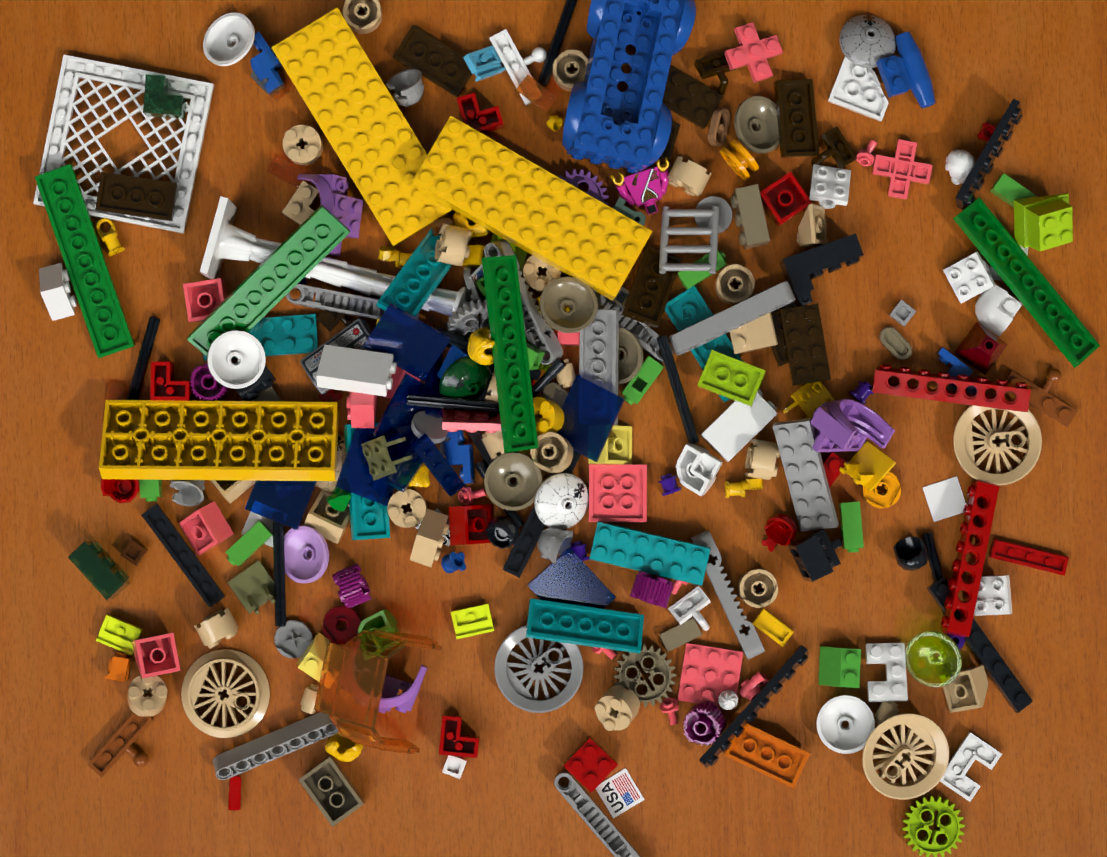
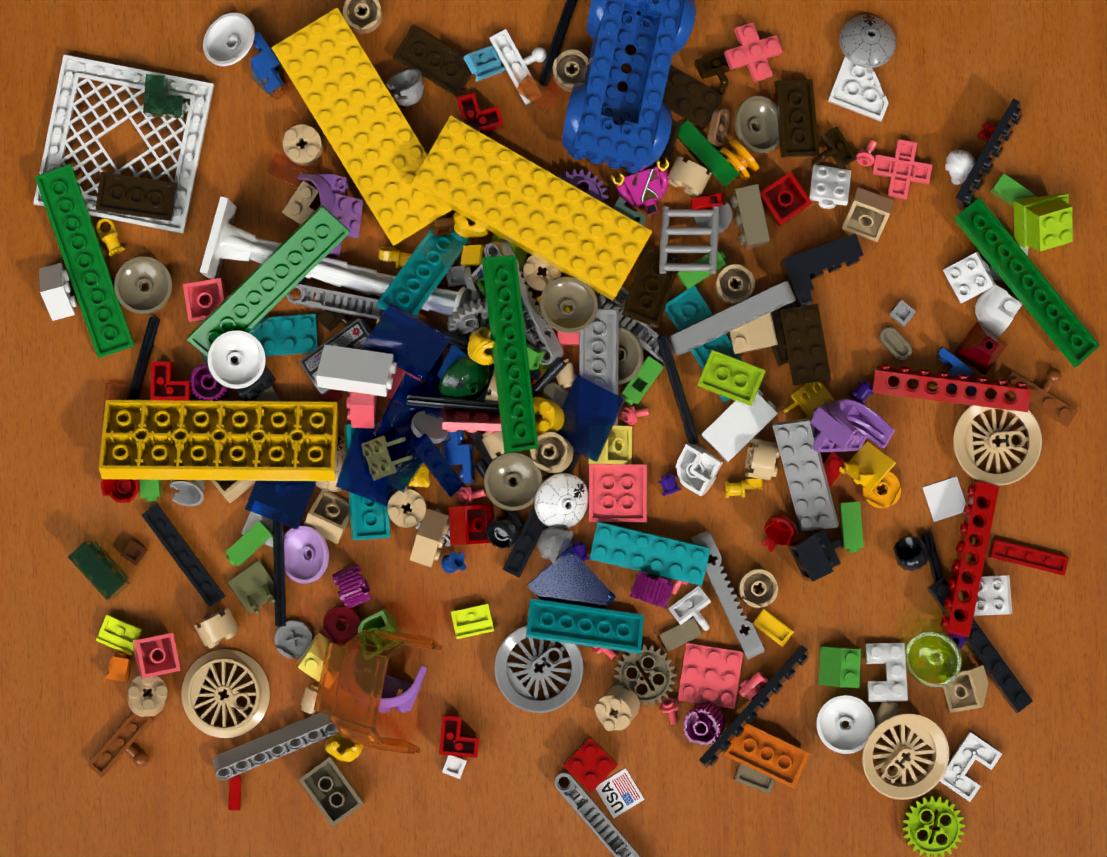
coral slope [179,501,234,556] -> none
green tile [327,480,351,512] -> none
tan brick [435,224,472,266] -> none
yellow hinge [546,115,563,132] -> none
white plate [718,690,738,710] -> none
tan slope [797,204,827,248] -> none
blue plate [876,32,936,109] -> none
none -> dark tan dish [114,257,172,314]
none -> light grey plate [447,266,466,288]
none -> coral plate [622,406,649,425]
none -> green slope [677,120,740,188]
none -> red bar [690,193,726,210]
none -> dark tan tile [733,763,775,794]
none -> tan slope [842,187,894,242]

